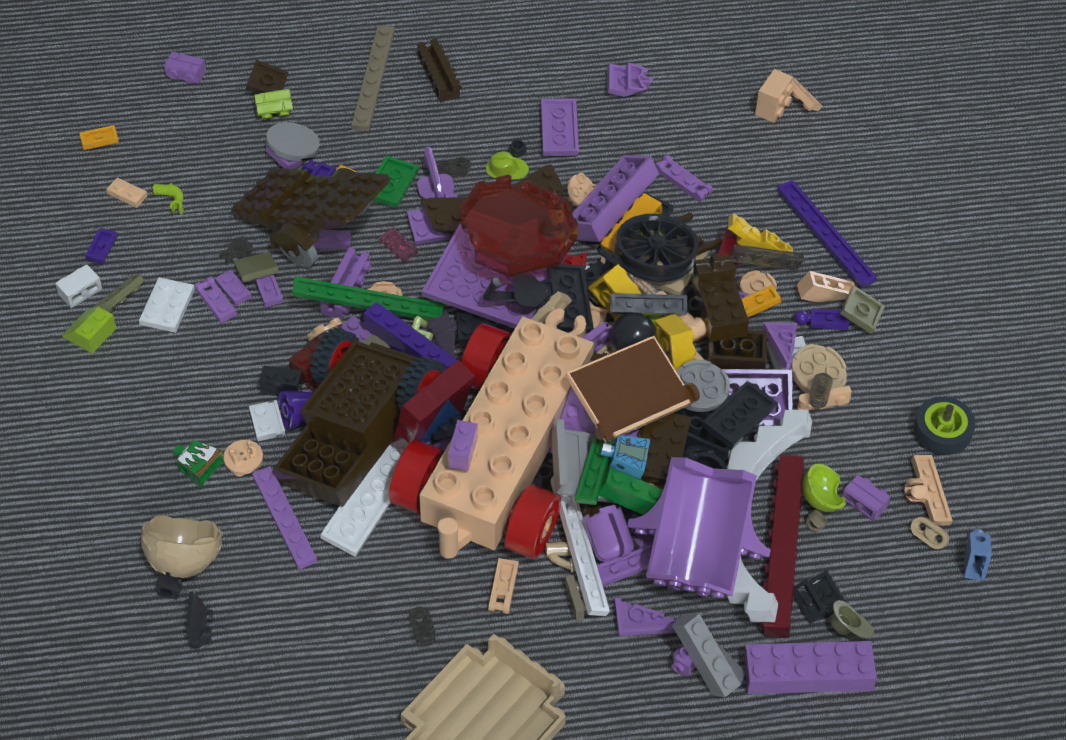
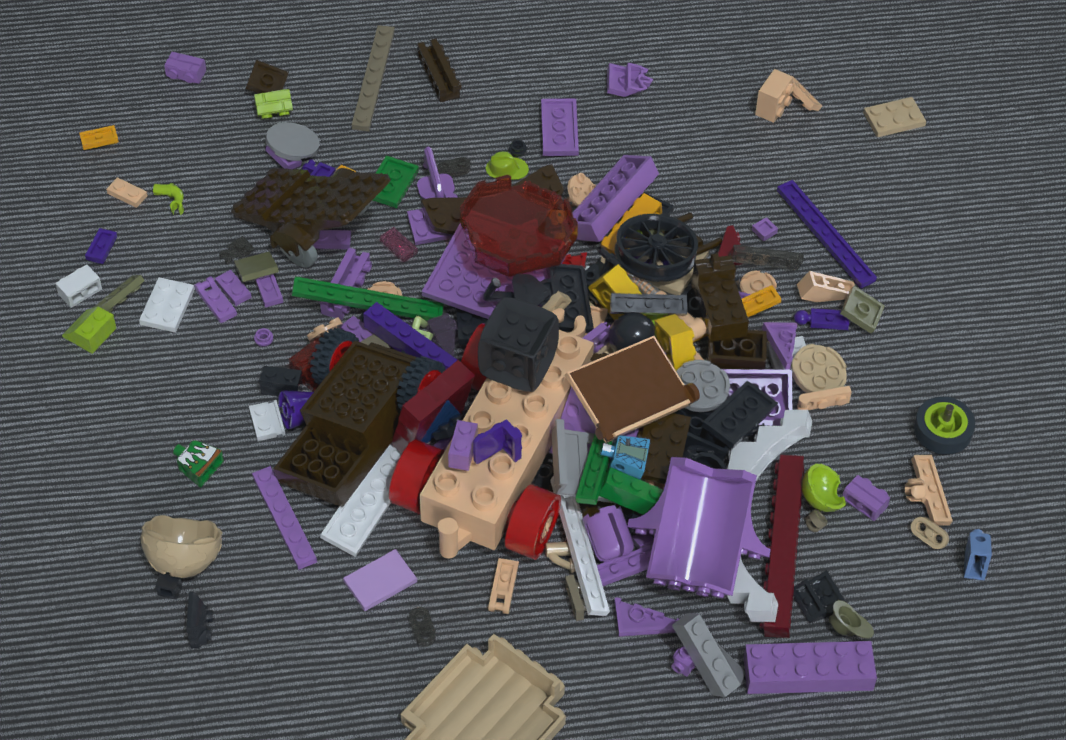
light nougat plate [224,440,263,476] -> none
medium lavender plate [655,155,713,202] -> none
yellow slope [728,213,793,262] -> none
clear smoke plate [808,373,833,408] -> none
none -> medium lavender plate [254,328,273,346]
none -> lavender tile [343,549,417,611]
none -> dark purple bracket [473,419,522,464]
none -> black piece [478,297,559,392]
none -> medium lavender plate [752,217,778,241]
none -> tan plate [863,97,926,137]

